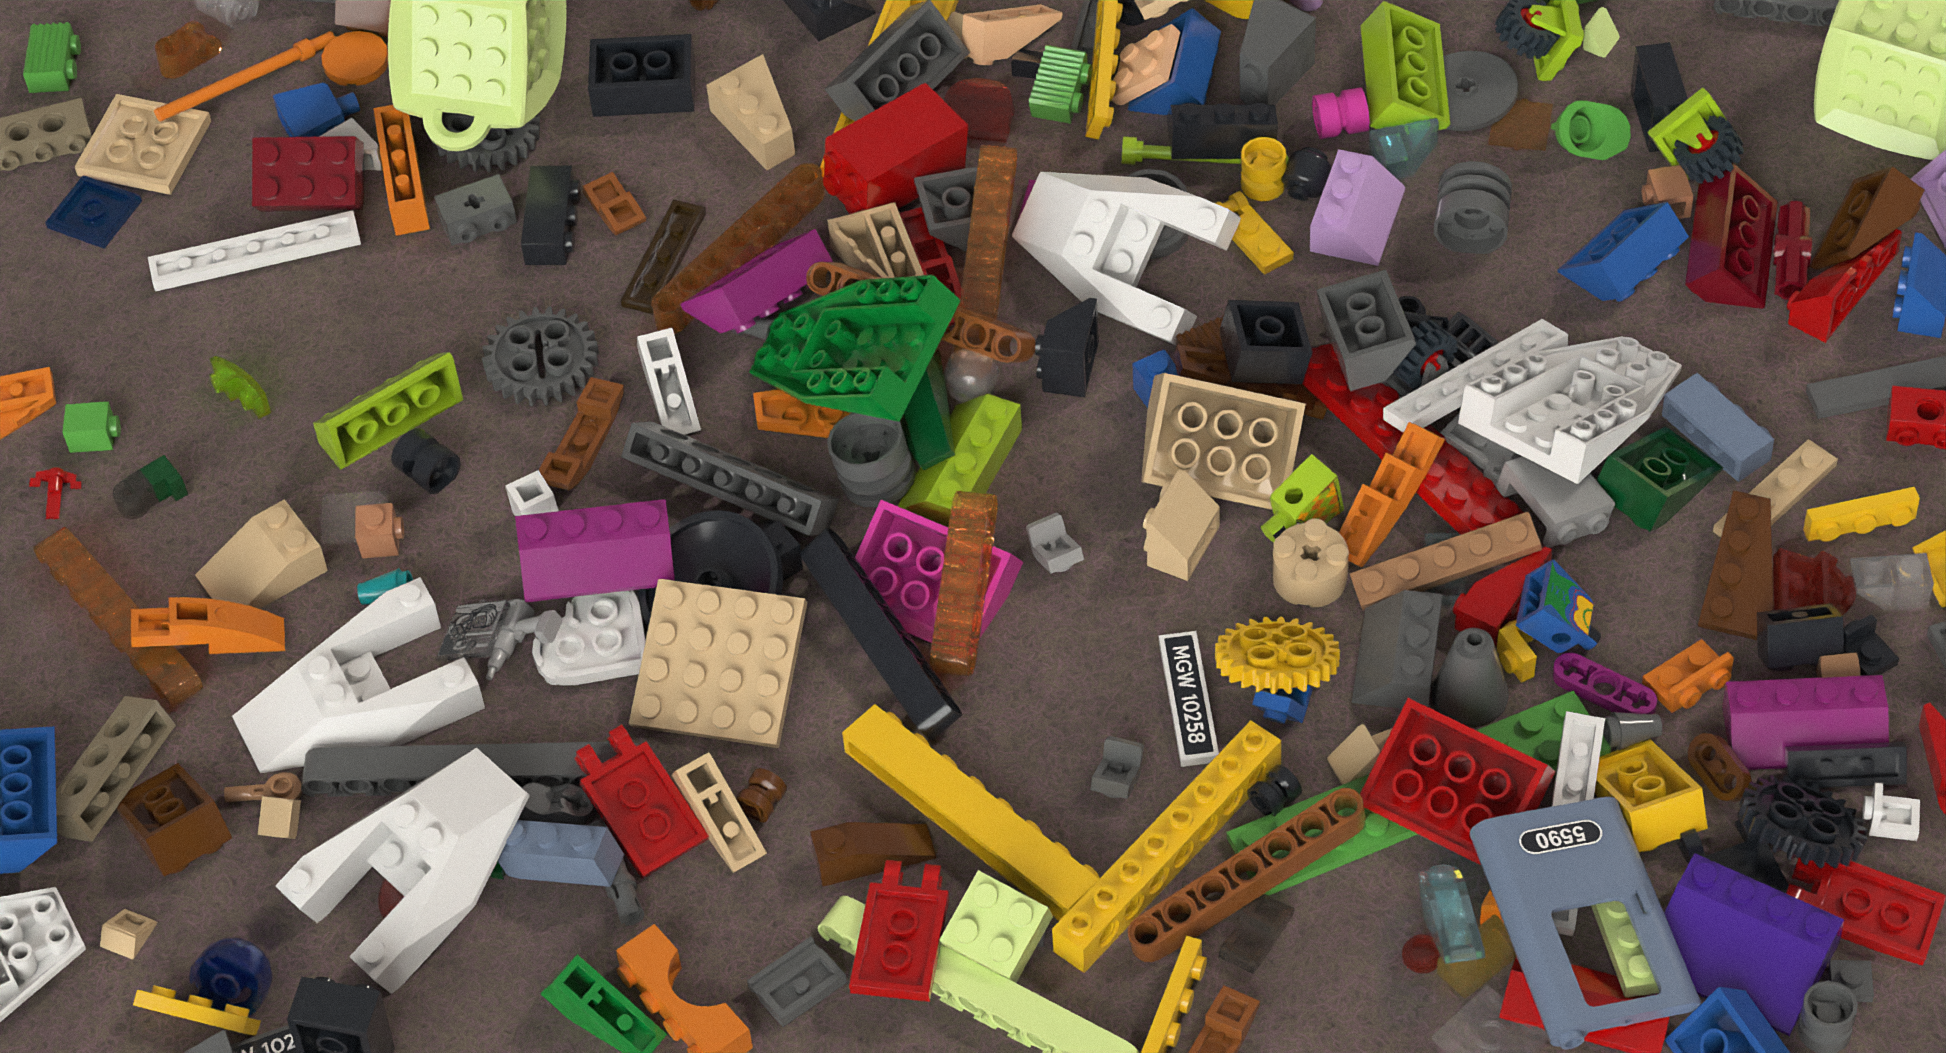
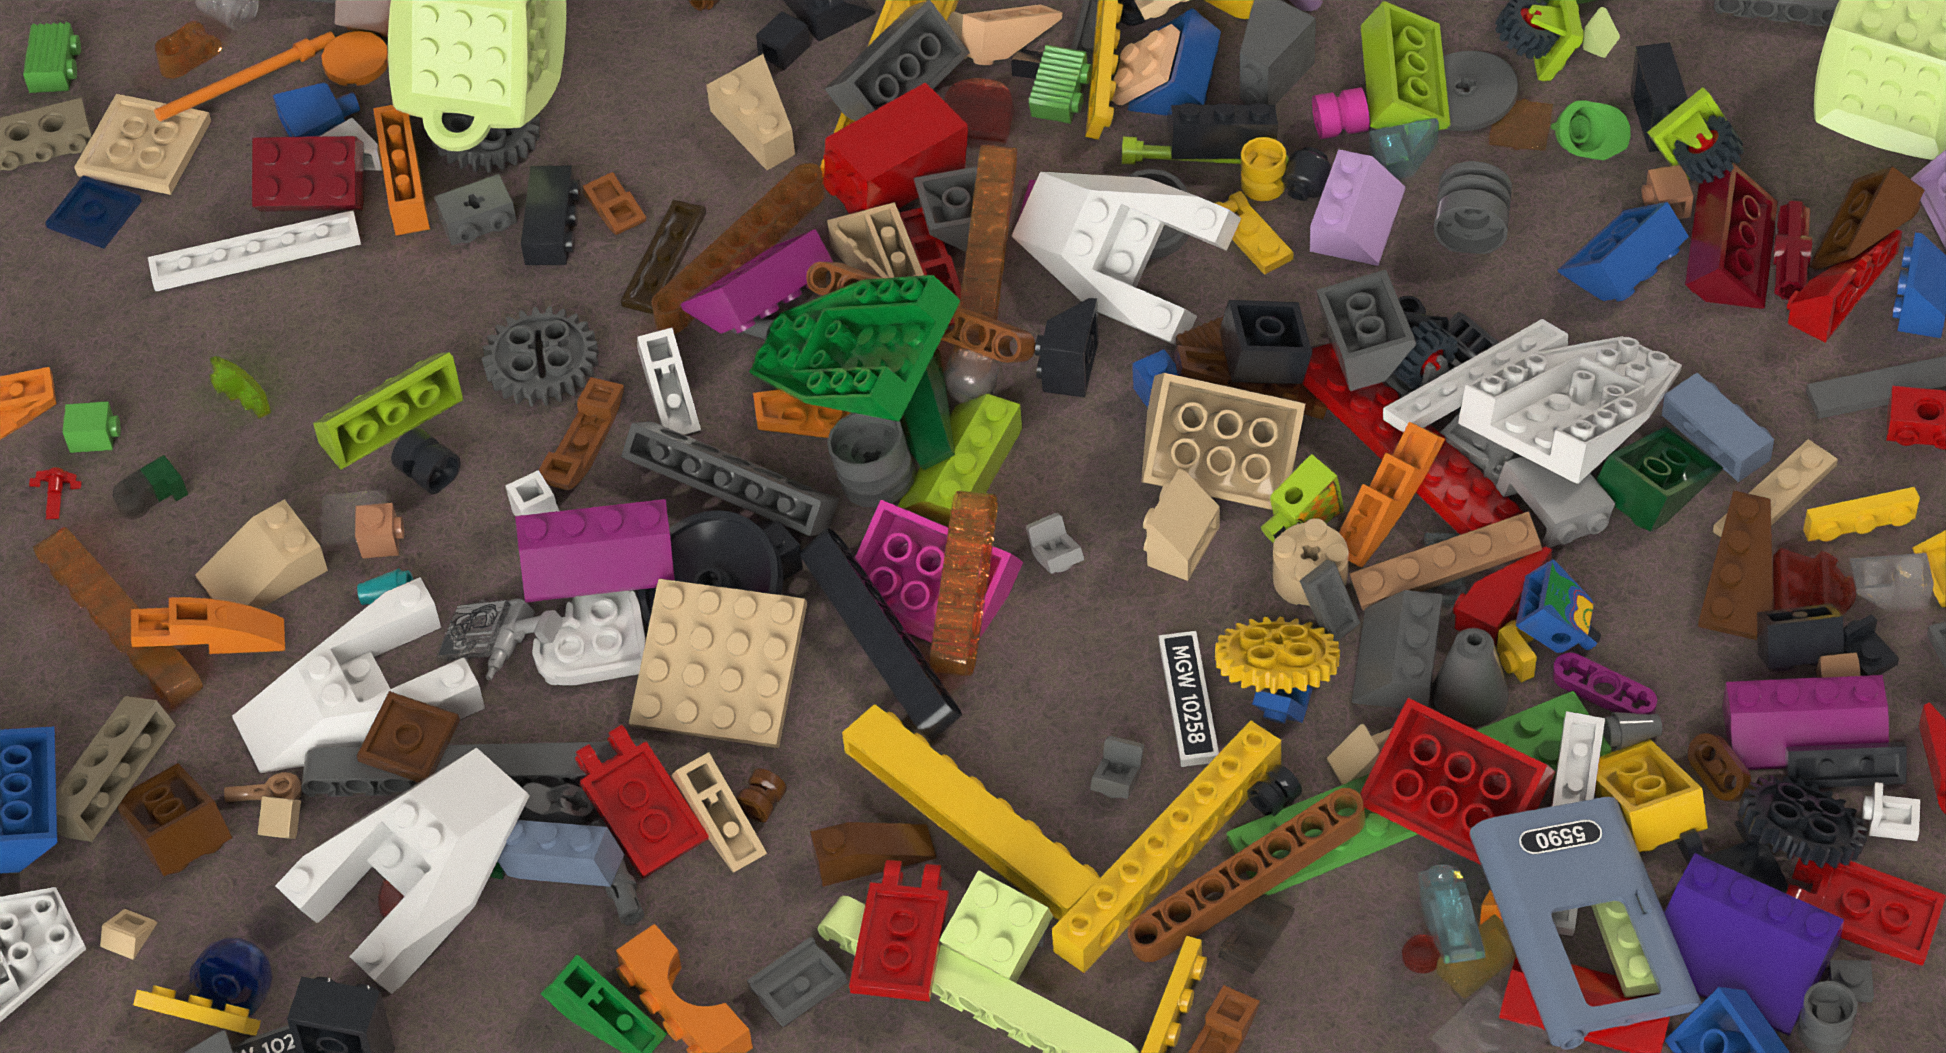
black brick [588,34,696,117] -> none
orange bracket [1642,639,1734,713] -> none
none -> reddish brown tile [356,691,460,783]
none -> black brick [756,11,810,70]
none -> dark grey plate [1300,560,1360,641]

